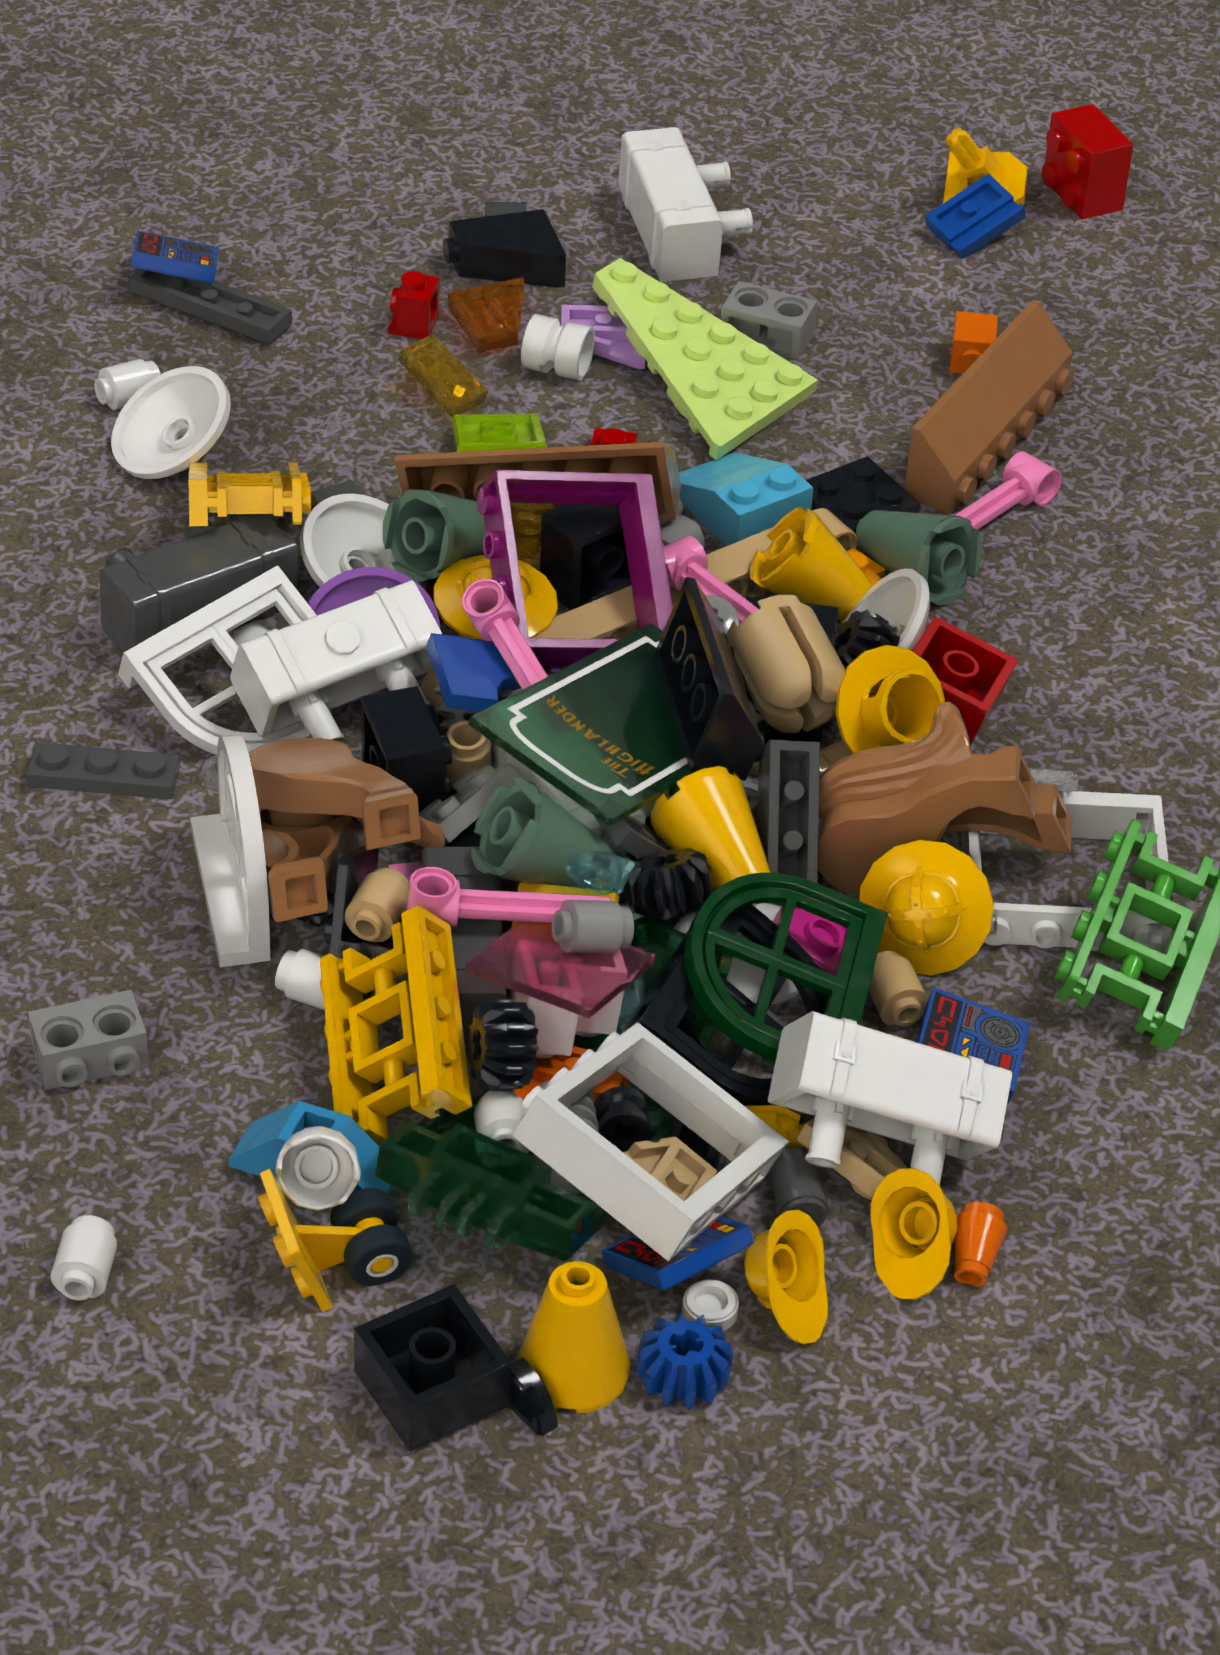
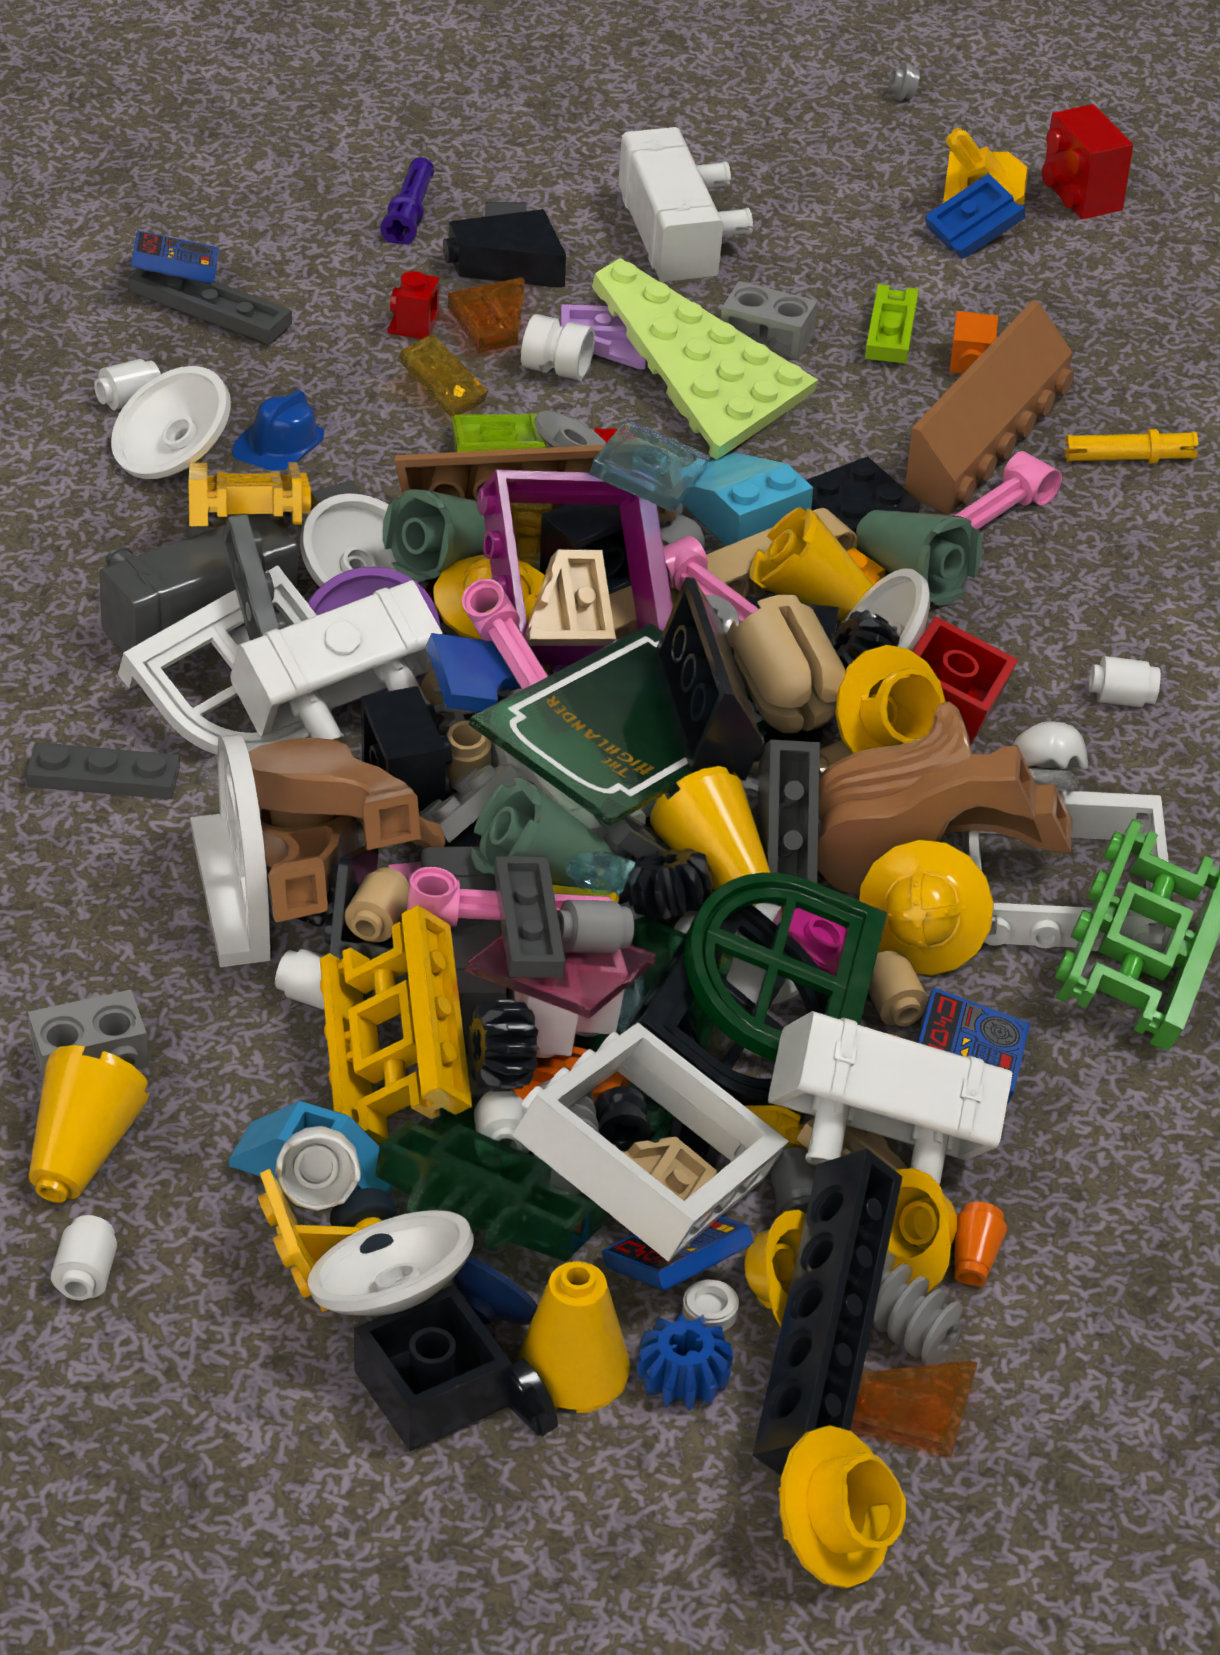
none -> yellow cone [28,1045,150,1203]
none -> dark grey plate [221,514,285,640]
none -> blue piece [232,390,324,471]
none -> white dish [308,1210,474,1316]
none -> dark purple pin [381,157,435,245]
none -> dark blue dish [450,1256,538,1326]
none -> dark grey plate [494,856,565,978]
none -> tan wing [524,550,616,646]
none -> light grey dish [534,411,608,447]
none -> clear light blue tile [589,419,710,513]
none -> black brick [752,1148,903,1476]
none -> yellow helmet [778,1425,906,1588]
none -> clear orange wing [850,1361,978,1458]
none -> lime plate [865,284,919,364]
none -> light grey piece [872,1251,964,1369]
none -> light grey plate [888,62,920,101]
none -> white hair [1013,721,1088,769]
none -> yellow pin [1064,429,1198,464]
none -> white brick [1089,656,1161,708]

